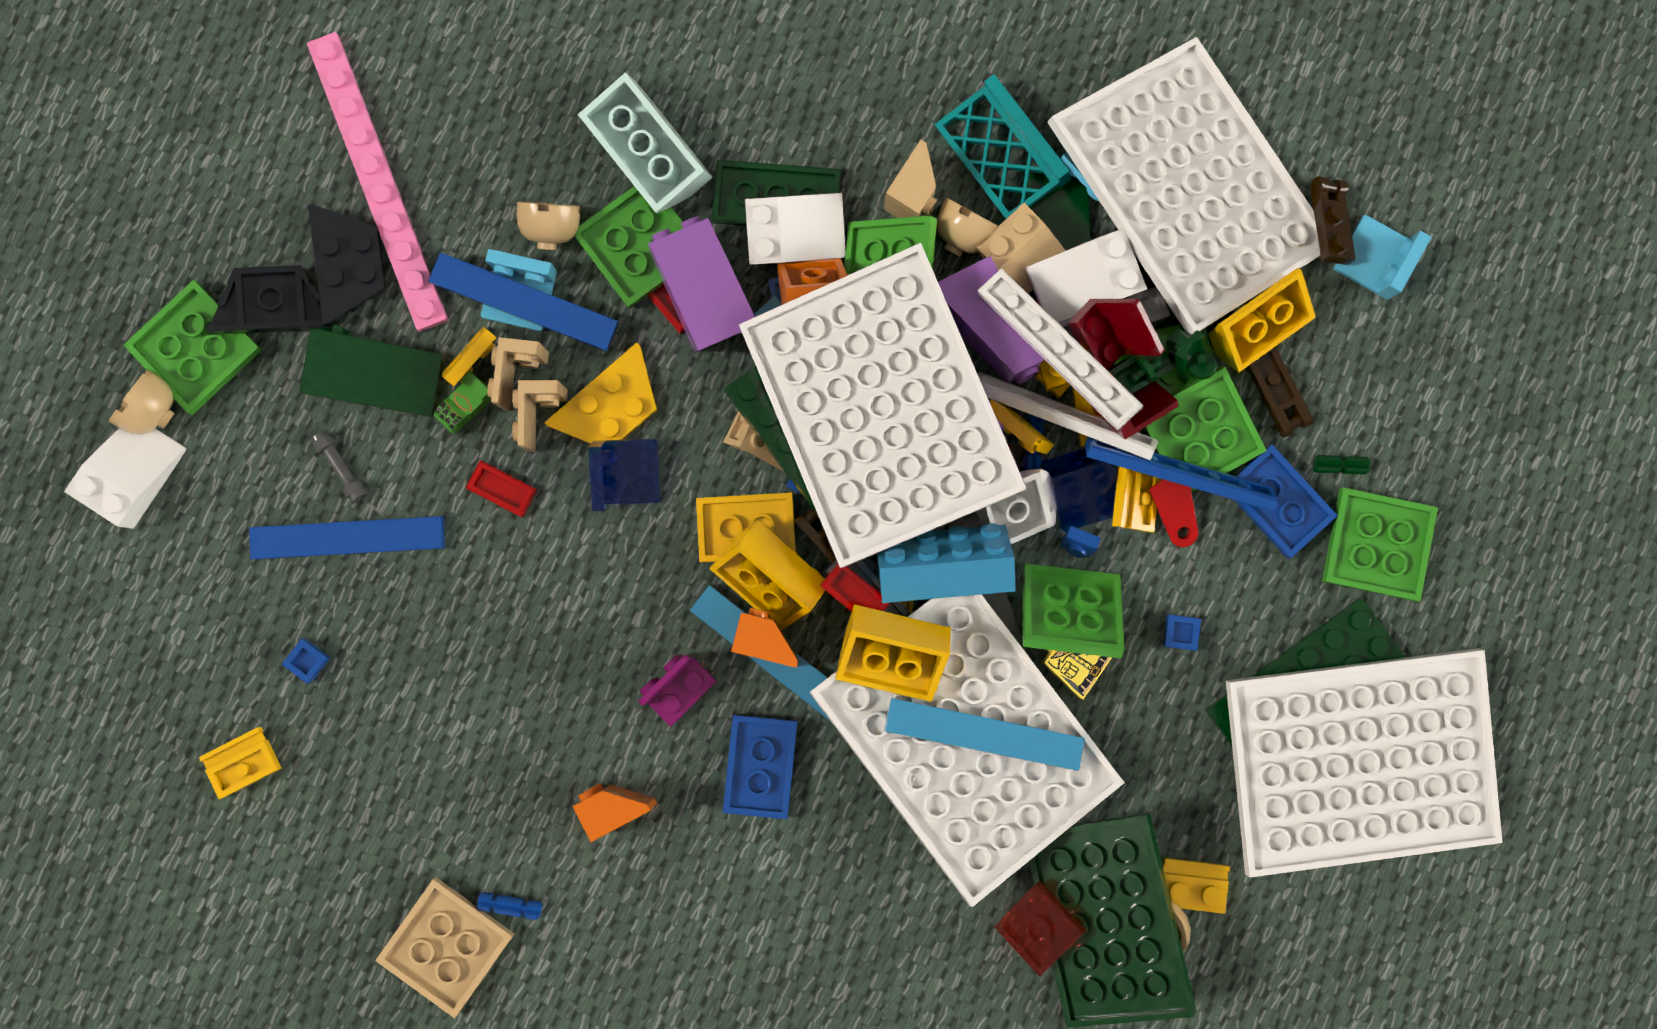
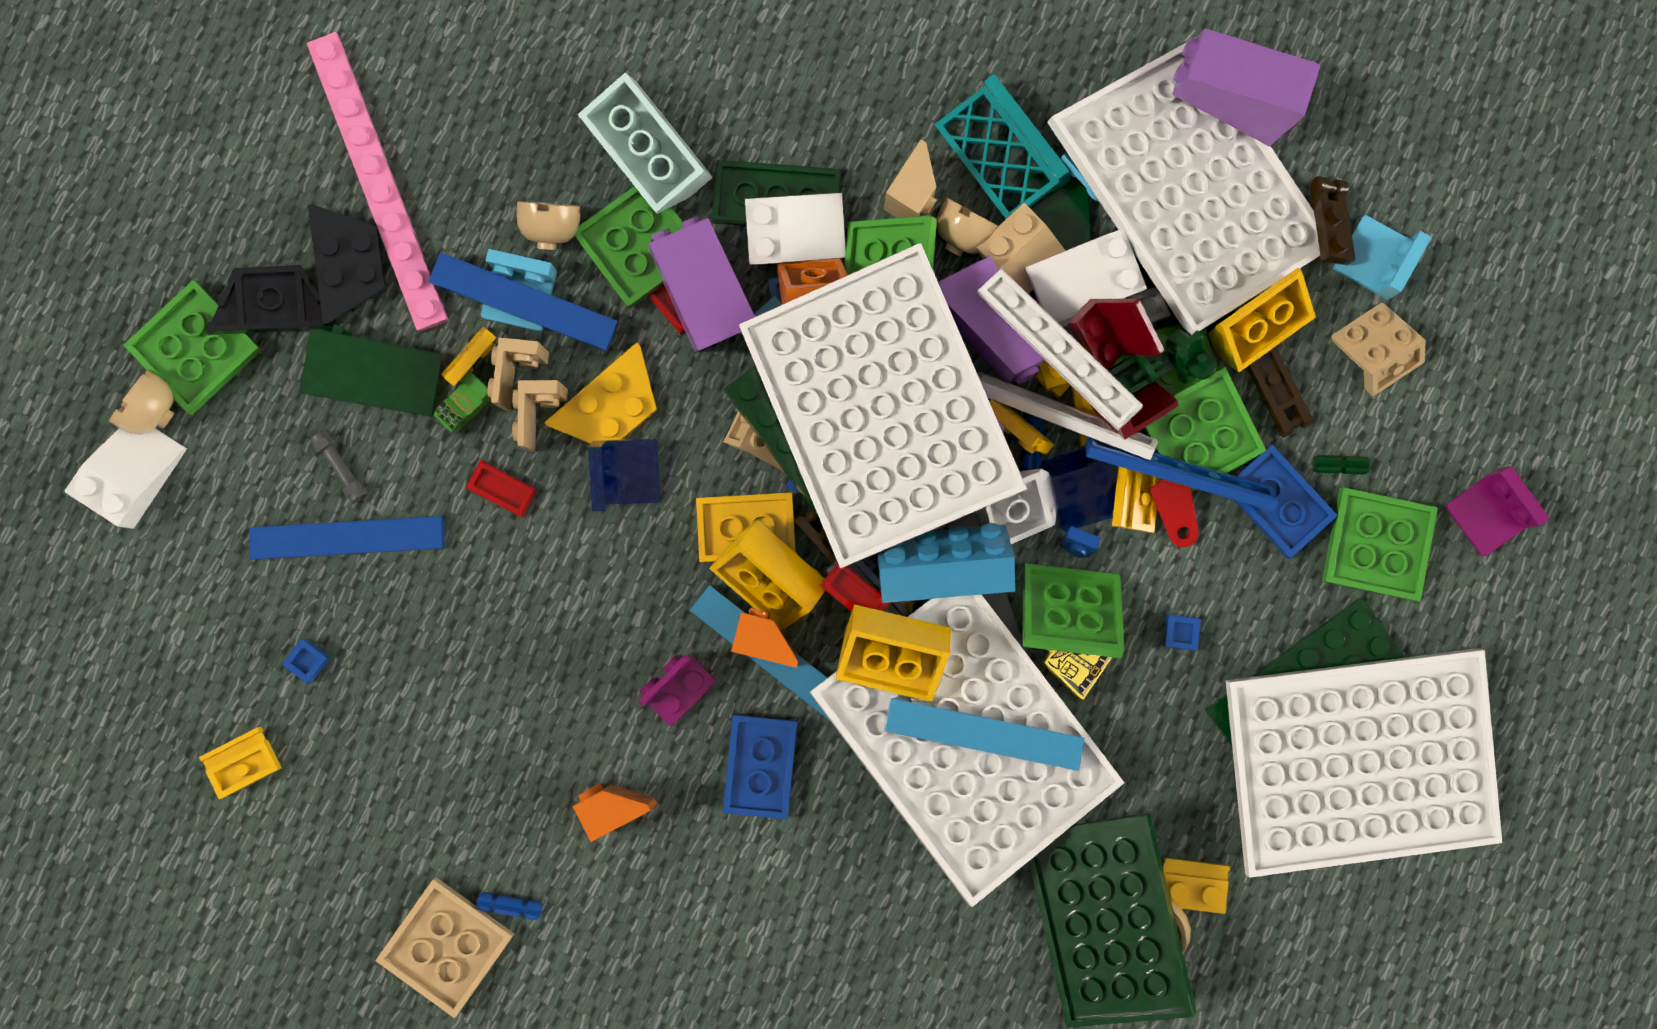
clear red plate [994,881,1087,976] -> none
none -> medium lavender slope [1172,28,1321,147]
none -> tan bracket [1332,303,1426,397]
none -> magenta bracket [1445,466,1550,557]

